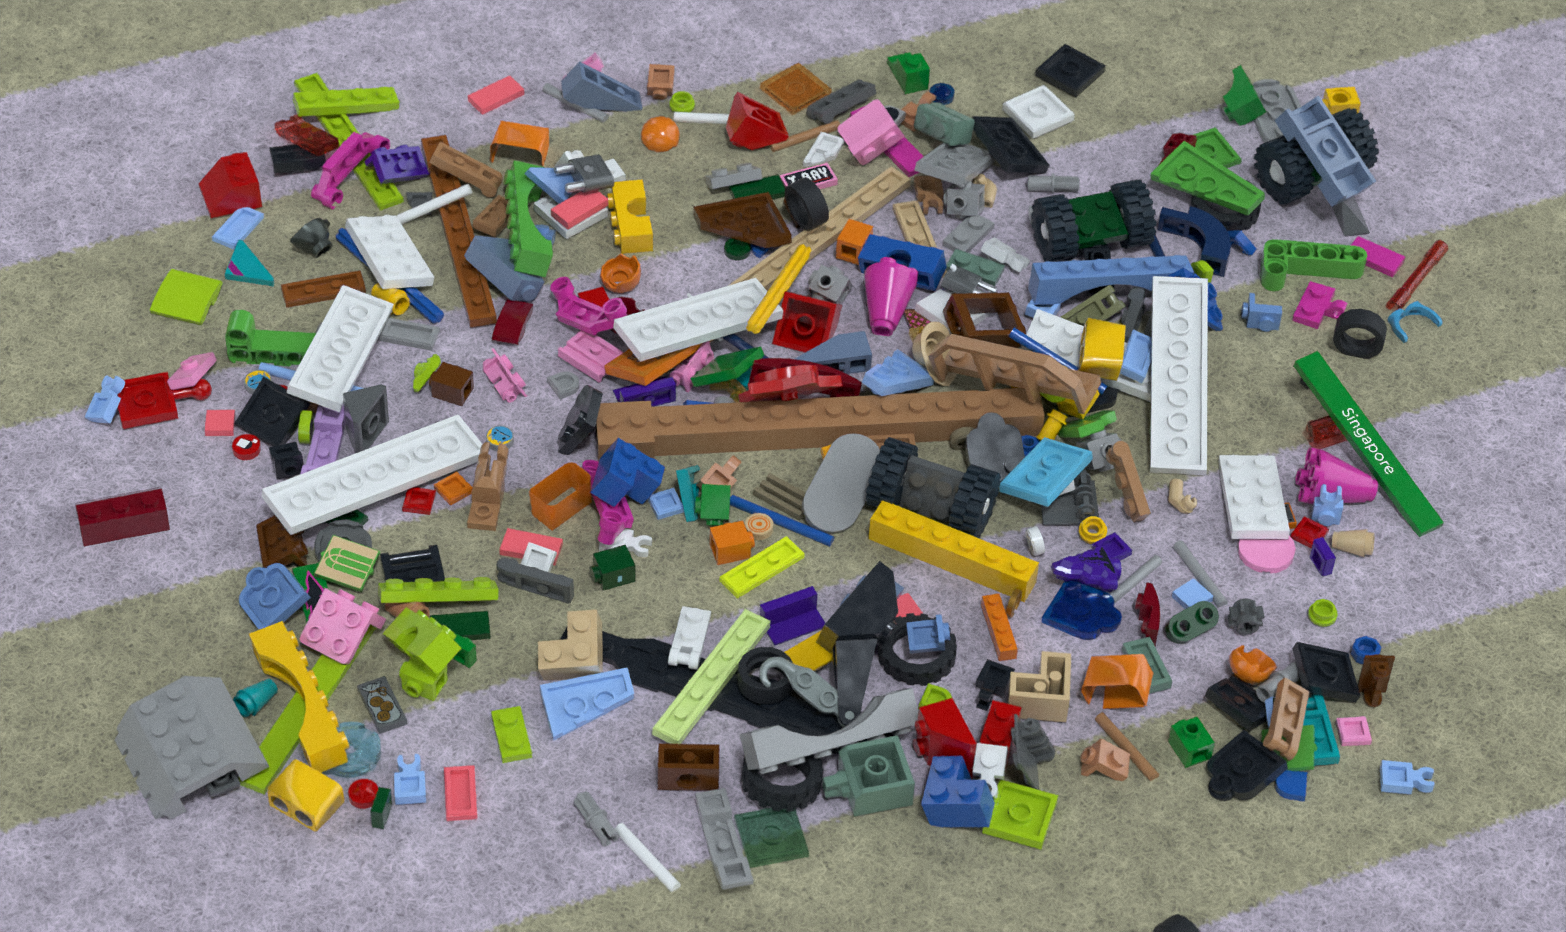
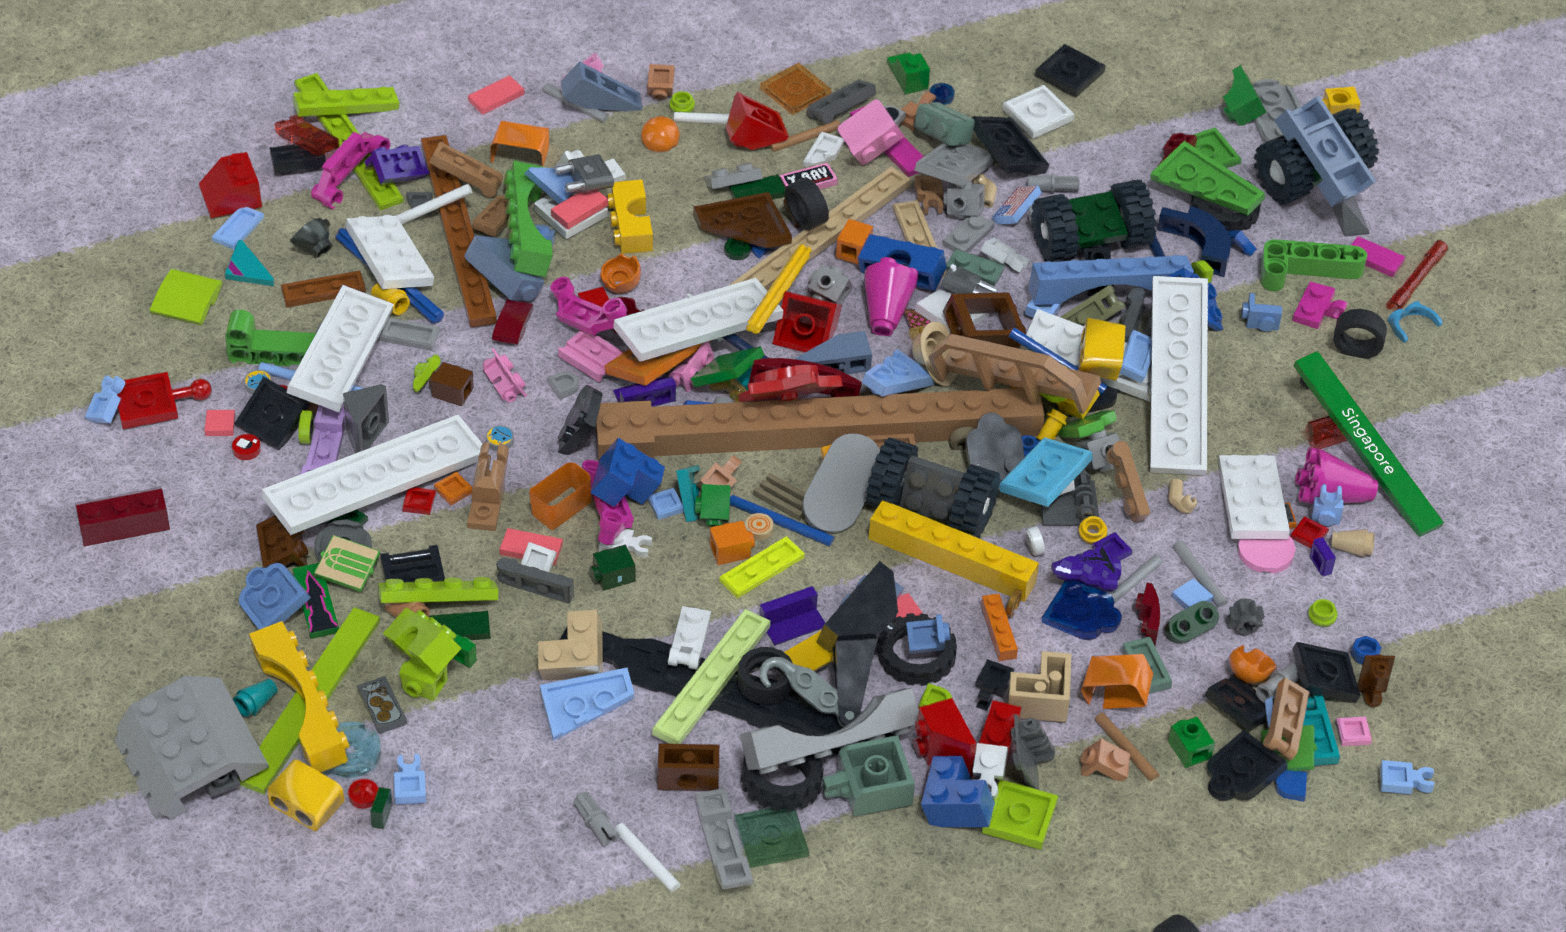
bright pink plate [167,352,216,390] -> none
black bracket [269,442,304,479] -> none
bright pink bracket [300,588,386,665] -> none
coral tile [444,765,477,821] -> none
lime plate [491,706,532,763] -> none
none -> tile [992,185,1042,224]

